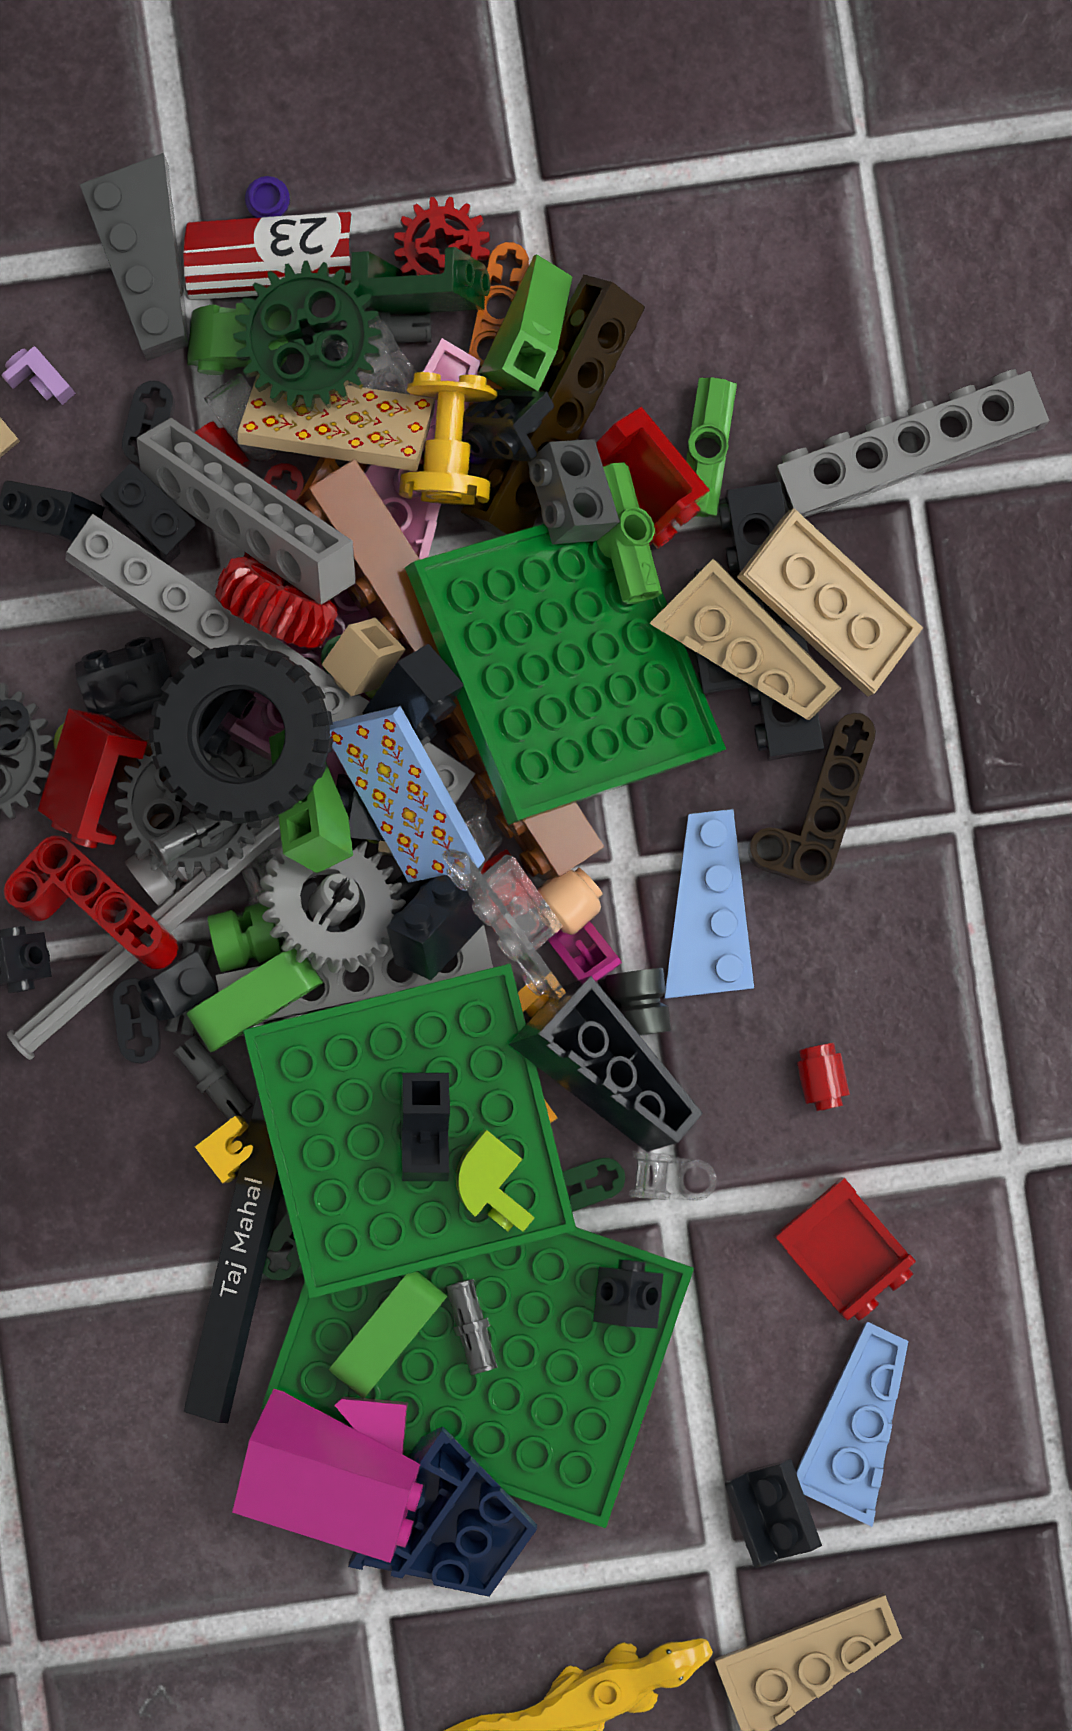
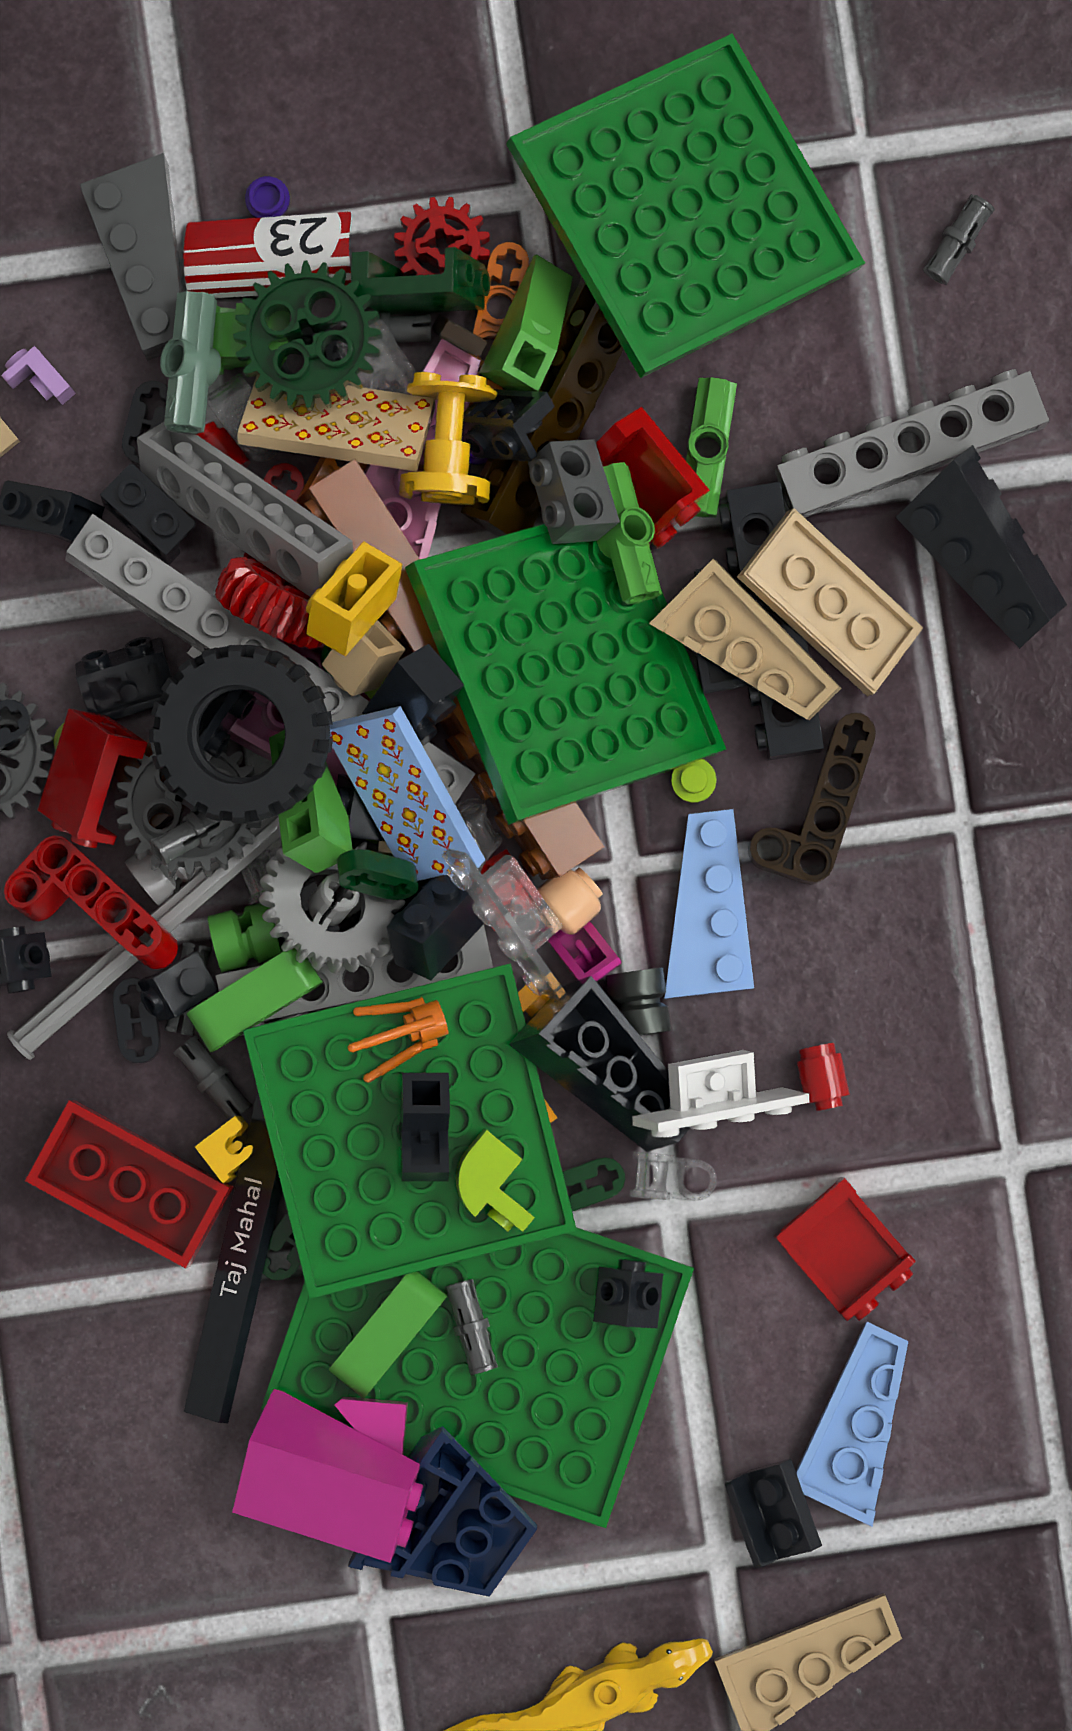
none -> red brick [25,1100,234,1269]
none -> sand green piece [160,291,221,434]
none -> yellow brick [306,541,403,656]
none -> dark green beam [337,849,418,900]
none -> orange plant [348,997,449,1083]
none -> dark brown tile [432,314,487,357]
none -> green plate [506,33,865,378]
none -> white bracket [632,1050,809,1137]
none -> lime plate [671,759,717,803]
none -> black wedge [896,445,1067,649]
none -> dark grey pin [923,194,995,285]

